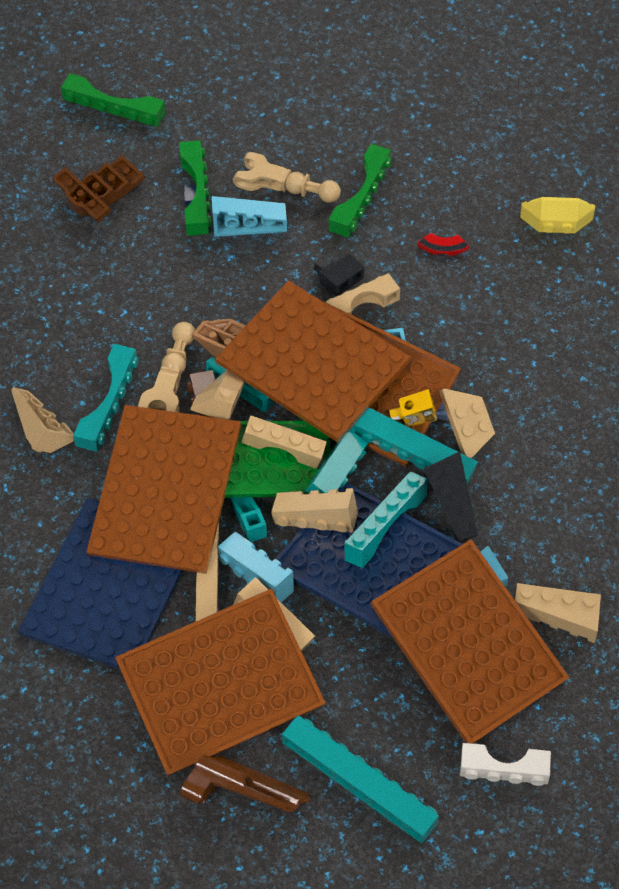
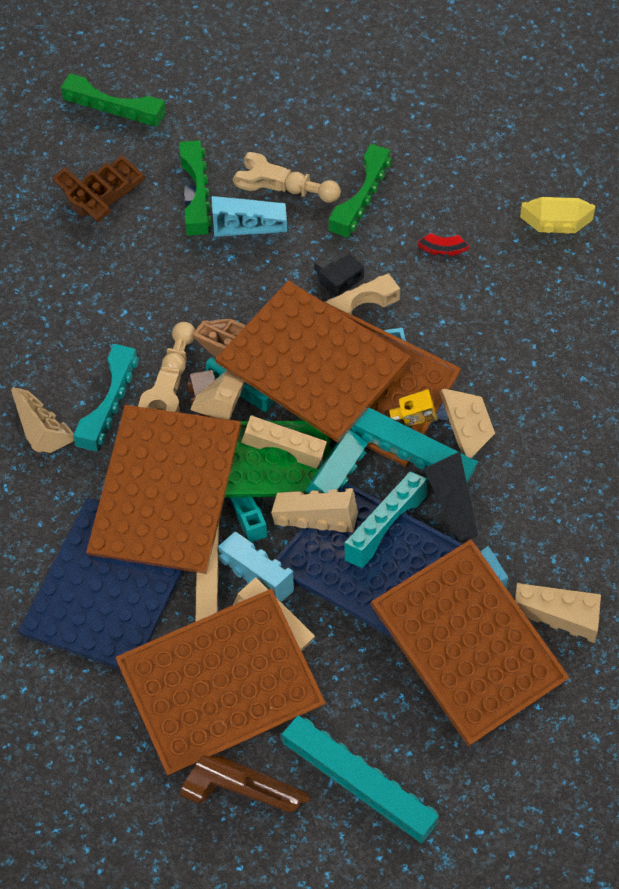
white arch [460,743,551,786] -> none

